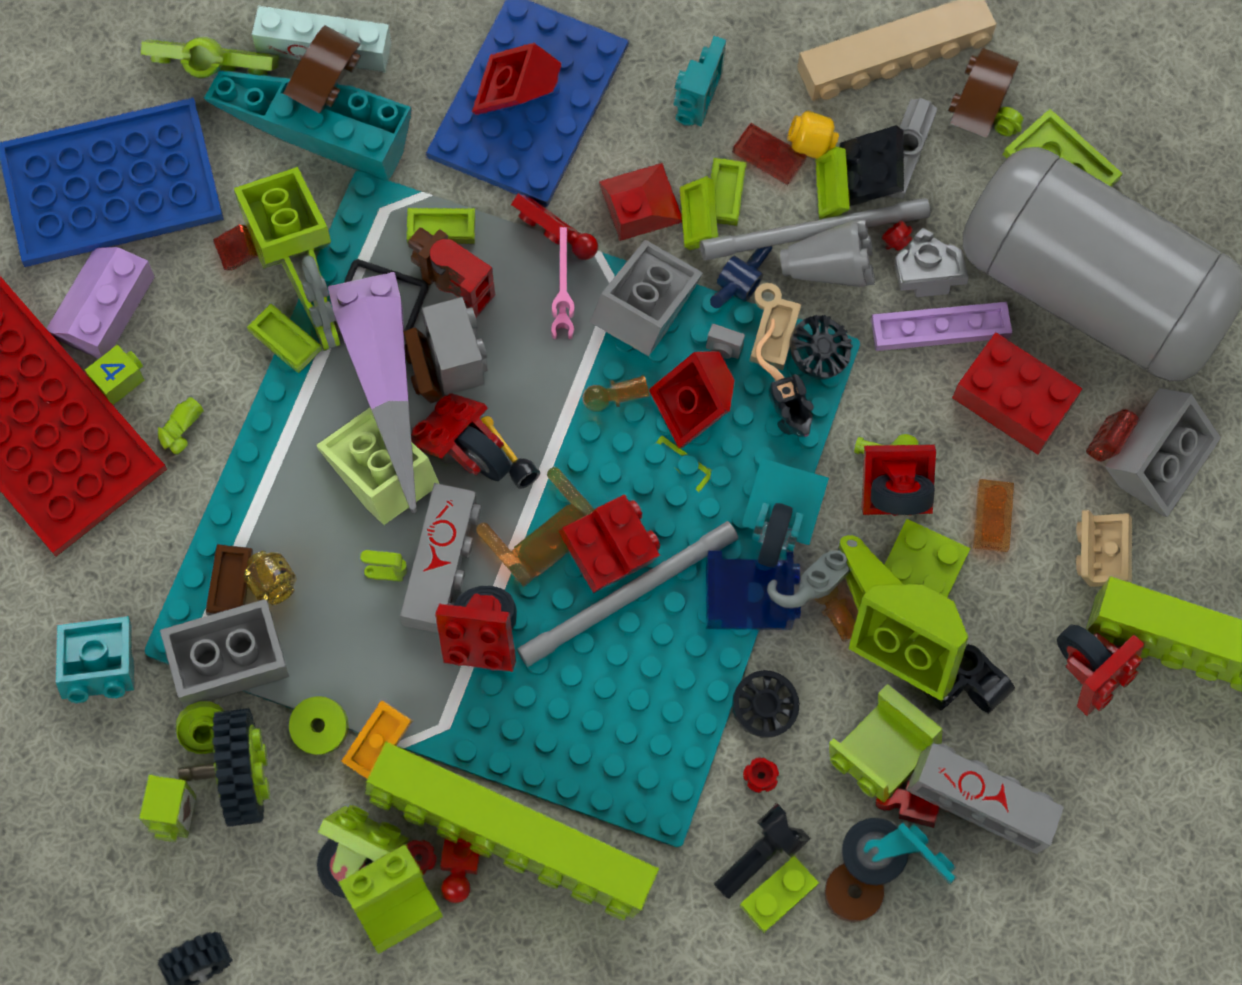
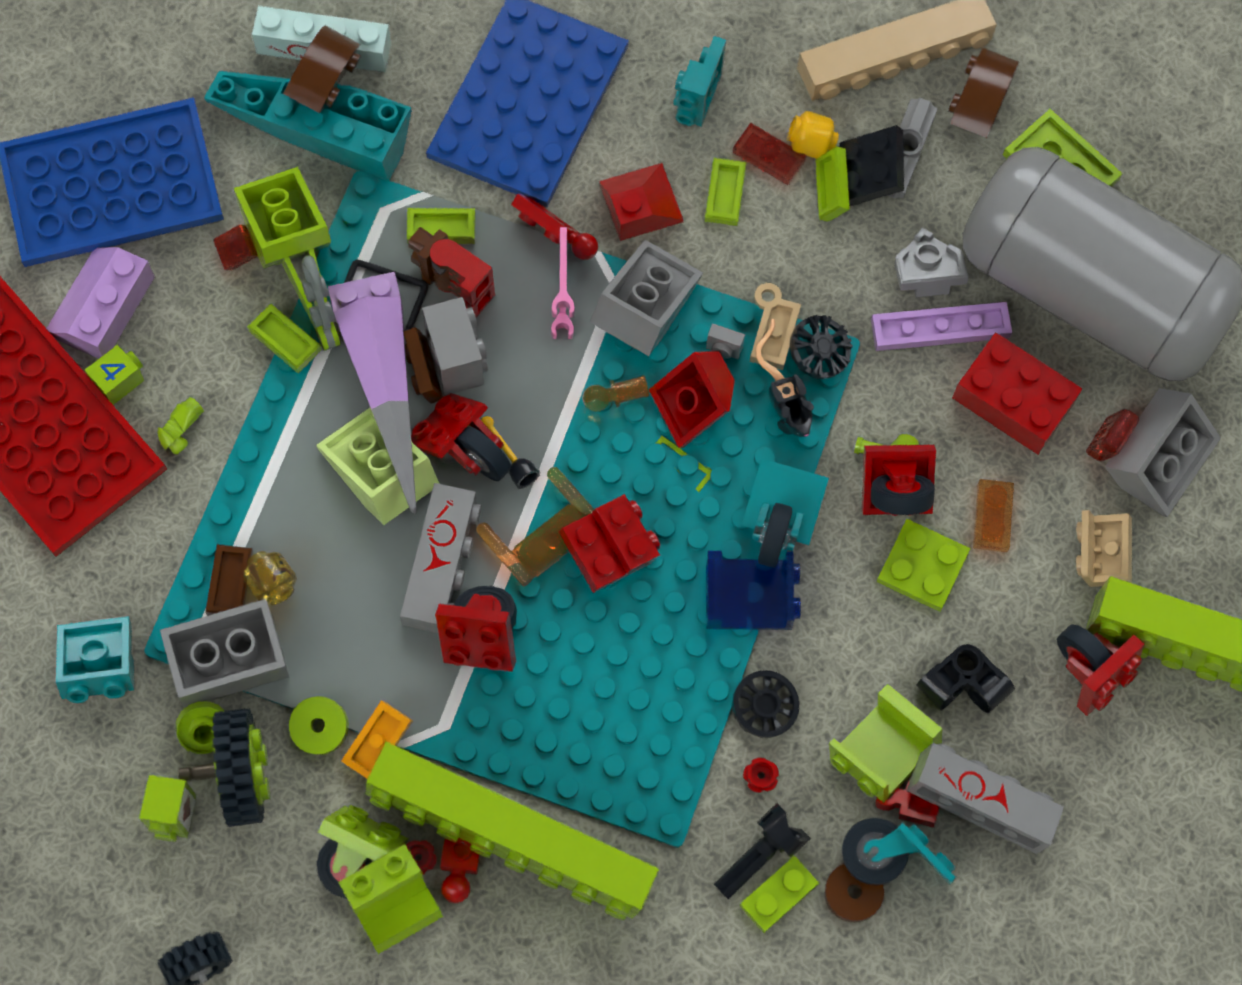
lime plate [141,36,279,78] -> none
lime piece [360,550,408,582] -> none
red slope [472,43,562,115] -> none
light grey piece [517,521,738,667] -> none
lime tile [680,176,718,250] -> none
light grey piece [700,198,930,261] -> none
dark blue piece [710,246,773,308] -> none
lime slope [767,535,969,701] -> none
light grey cone [780,219,875,287] -> none
clear orange pin [814,586,856,642] -> none
red plate [881,220,912,251] -> none
lime plate [994,106,1024,137] -> none

